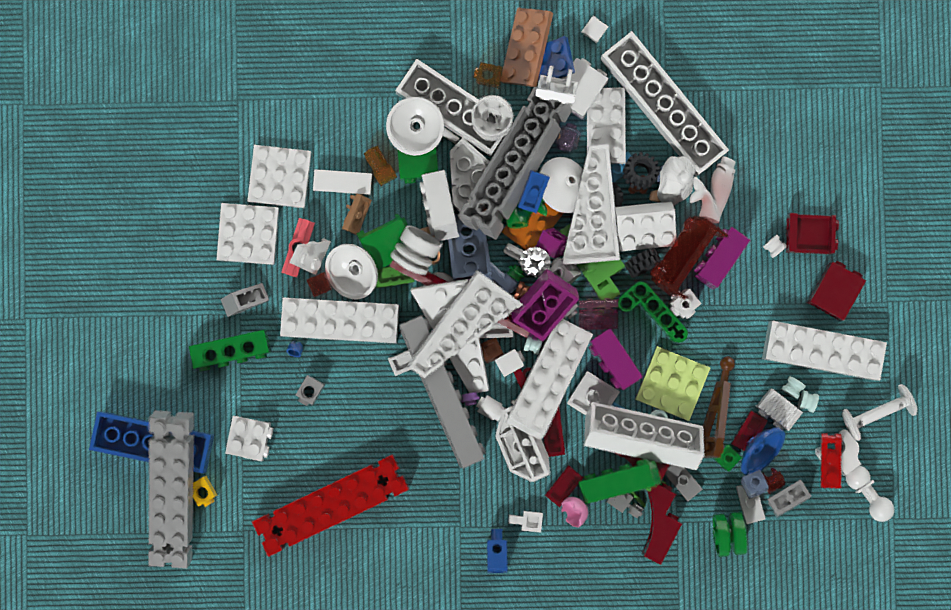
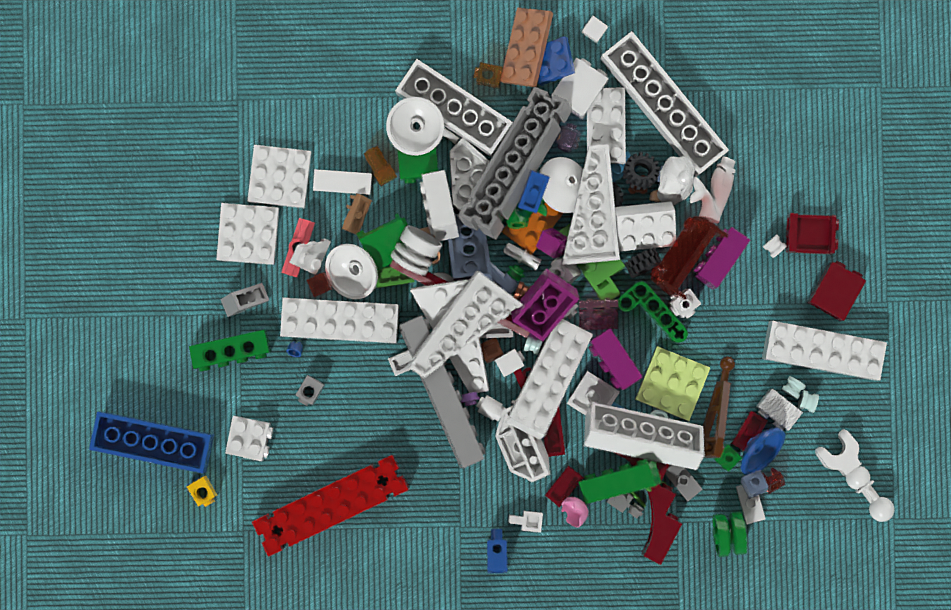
light grey brick [149,410,194,569] -> none
white wheel [471,95,513,141] -> none
white gear [520,247,551,278] -> none
white plate [536,66,578,104] -> none
light grey hinge [767,480,811,518] -> none
red plate [820,433,842,488] -> none
white hose [842,384,917,441] -> none

